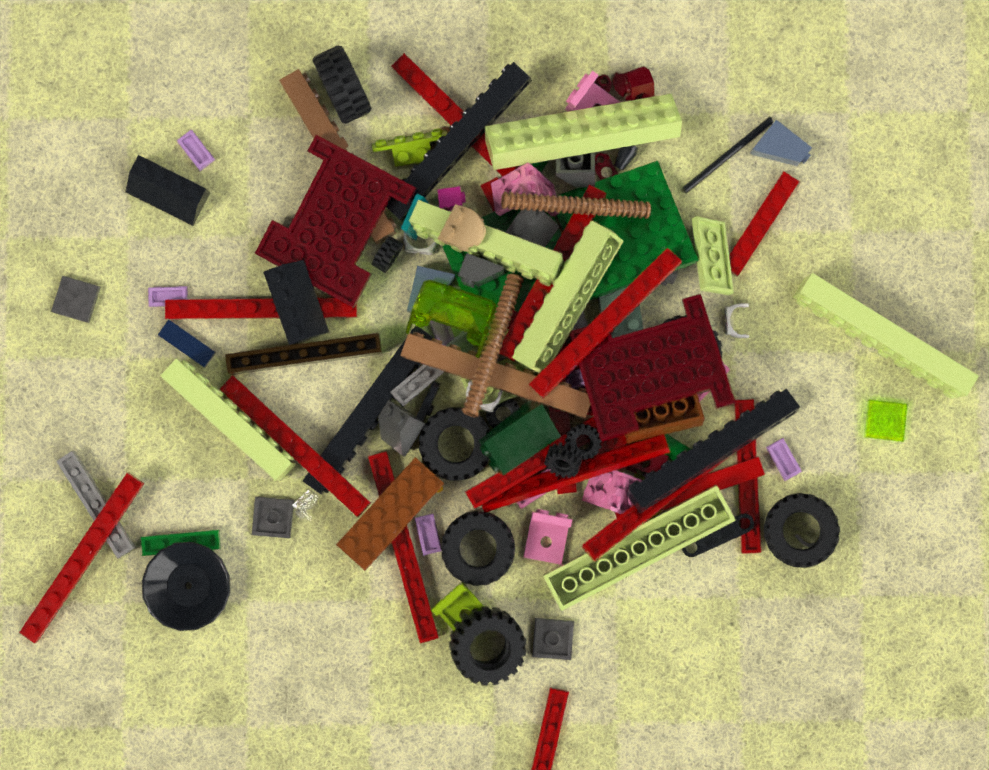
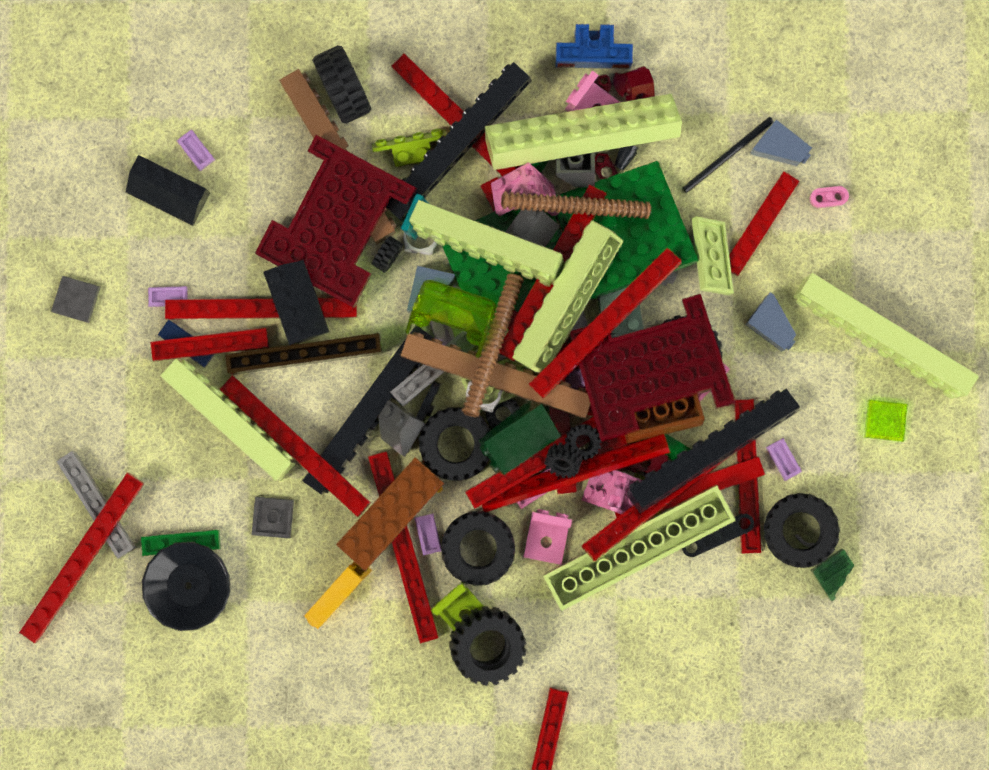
clear bracket [292,490,319,522] -> none
dark pink brick [437,186,466,212] -> none
tan slope [438,204,486,251] -> none
dark grey slope [458,253,505,288] -> none
flat silver tile [532,618,574,660] -> none
white cap [725,303,749,338] -> none
none -> red plate [150,328,269,362]
none -> yellow slope [304,562,372,629]
none -> blue piece [555,24,633,69]
none -> sand blue slope [745,292,796,352]
none -> bright pink plate [809,186,849,208]
none -> clear green wing [811,549,855,601]

